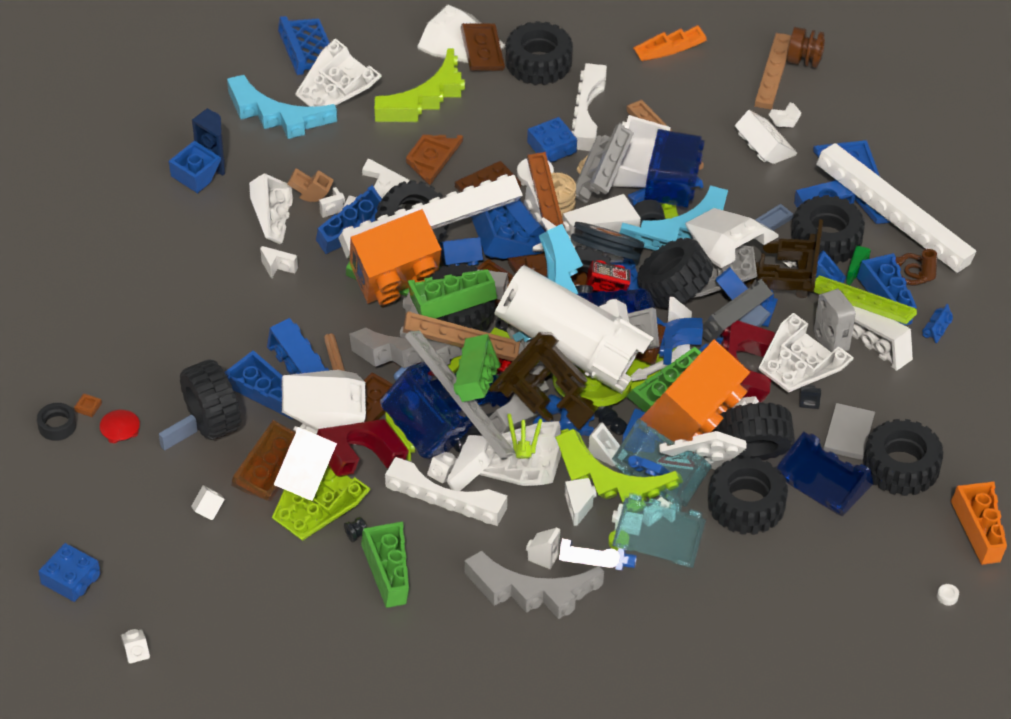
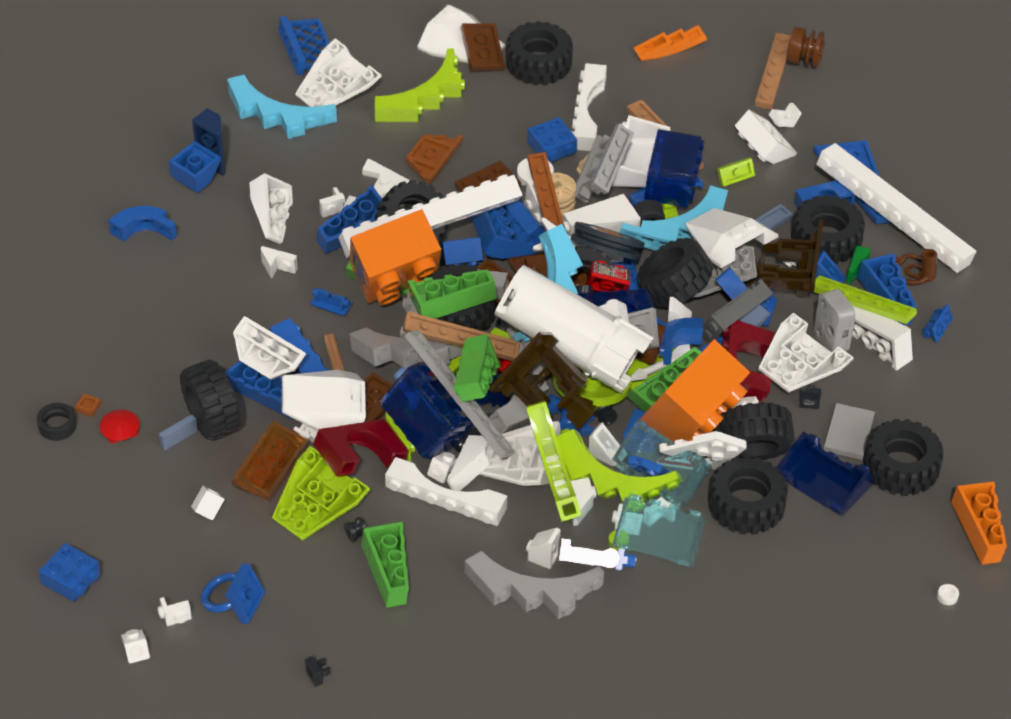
tile [274,428,336,501] -> none
medium nougat brick [287,168,333,202] -> none
lime plant [507,414,542,459] -> none
black hinge [610,417,627,435] -> none
none -> blue arch [108,206,177,241]
none -> white bracket [157,597,192,626]
none -> blue tile [201,563,266,624]
none -> white wedge [233,316,306,380]
none -> black tile [305,656,331,687]
none -> blue hinge [310,287,353,316]
none -> lime arch [526,401,582,521]
none -> lime plate [717,158,755,187]

